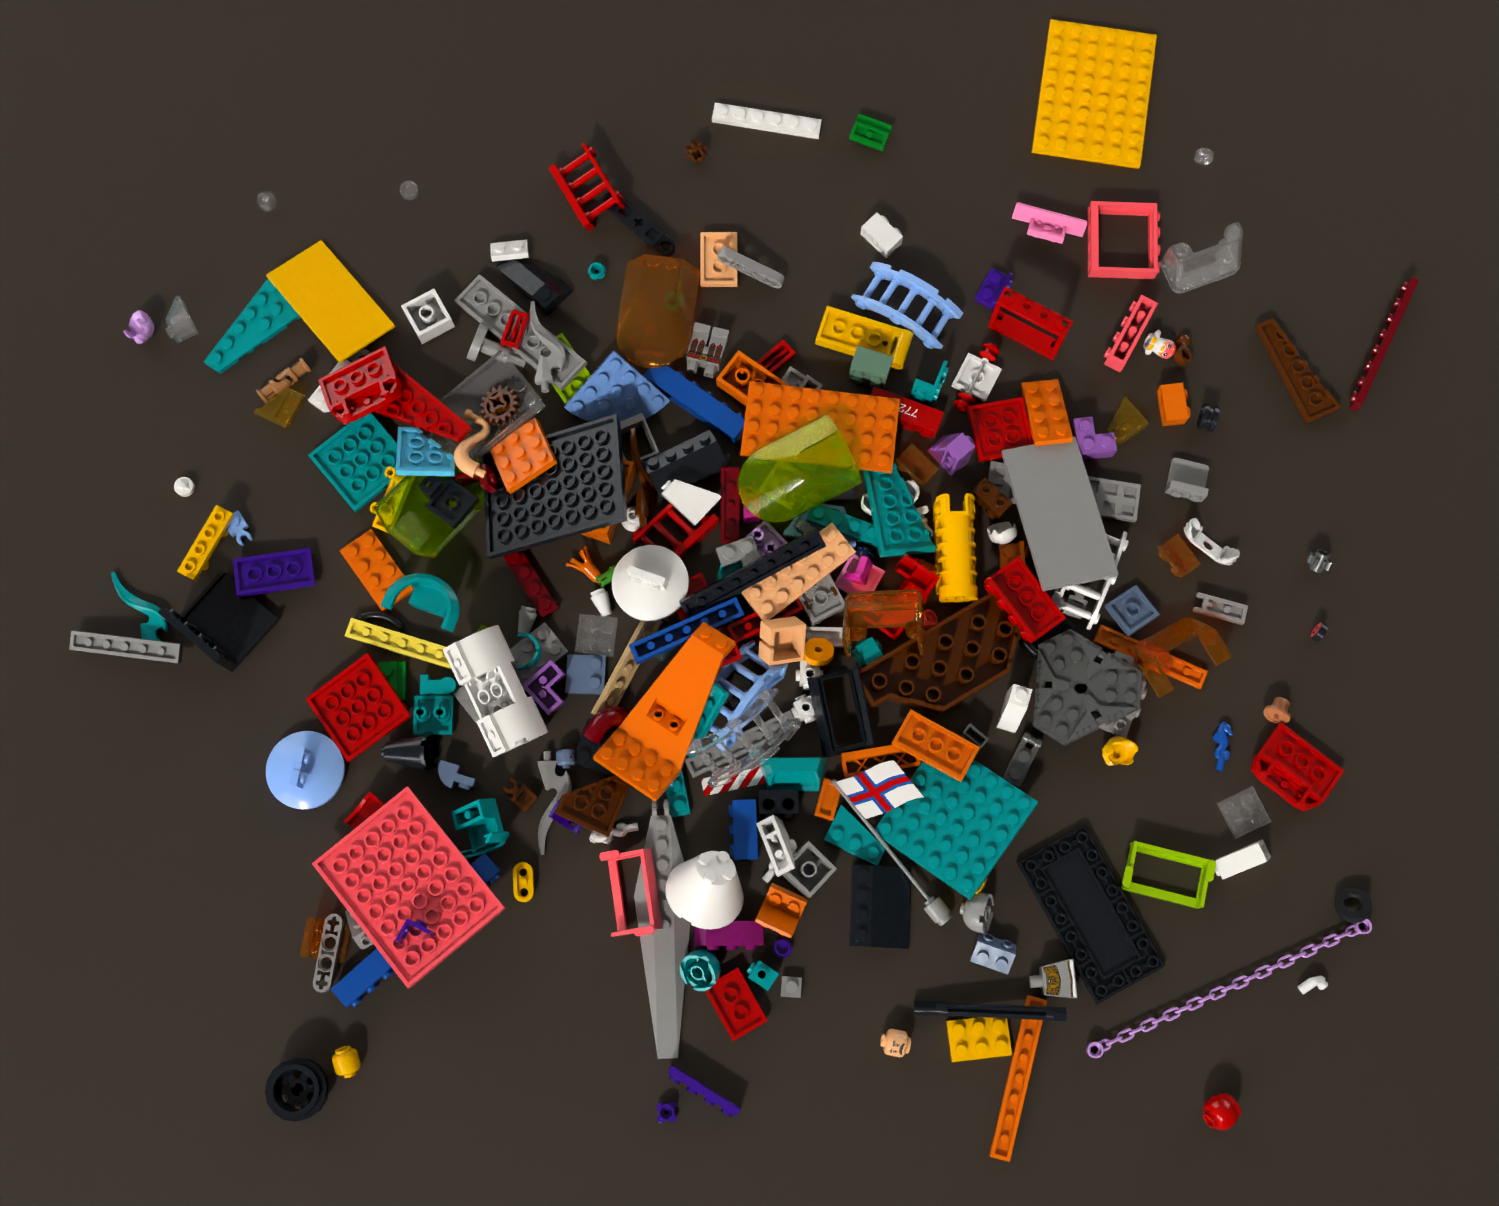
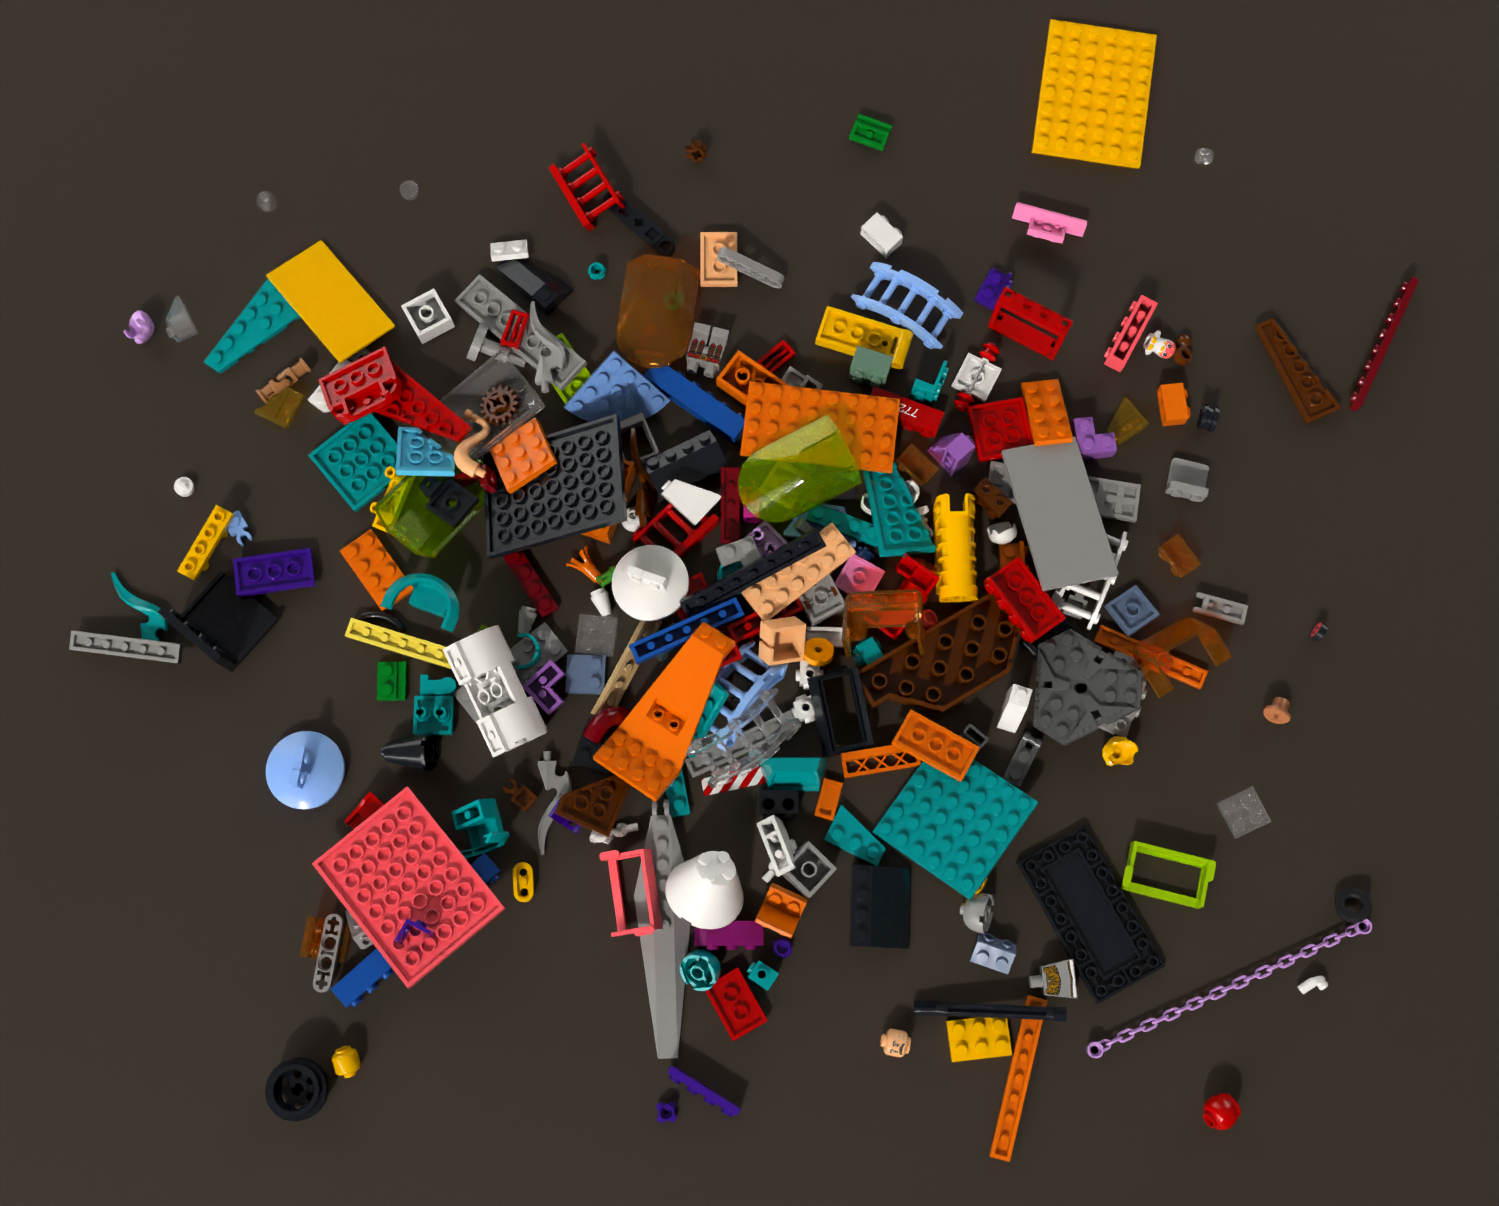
red plate [306,653,412,762] -> none
sand blue brick [438,760,478,790] -> none
sand blue piece [556,749,576,769] -> none
white plate [712,103,822,139] -> none
blue brick [729,799,758,861] -> none
light grey plate [781,976,802,998] -> none
flag [831,760,953,926] -> none
dark pink tile [844,556,873,585] -> none
coral window [1088,201,1161,279] -> none
clear windscreen [1161,222,1243,294] -> none
white piece [1184,518,1240,565] -> none
blue animal [1212,722,1233,771] -> none
white slope [1215,839,1271,880] -> none
red plate [1251,722,1344,812] -> none
dark grey gear [1307,549,1332,573] -> none

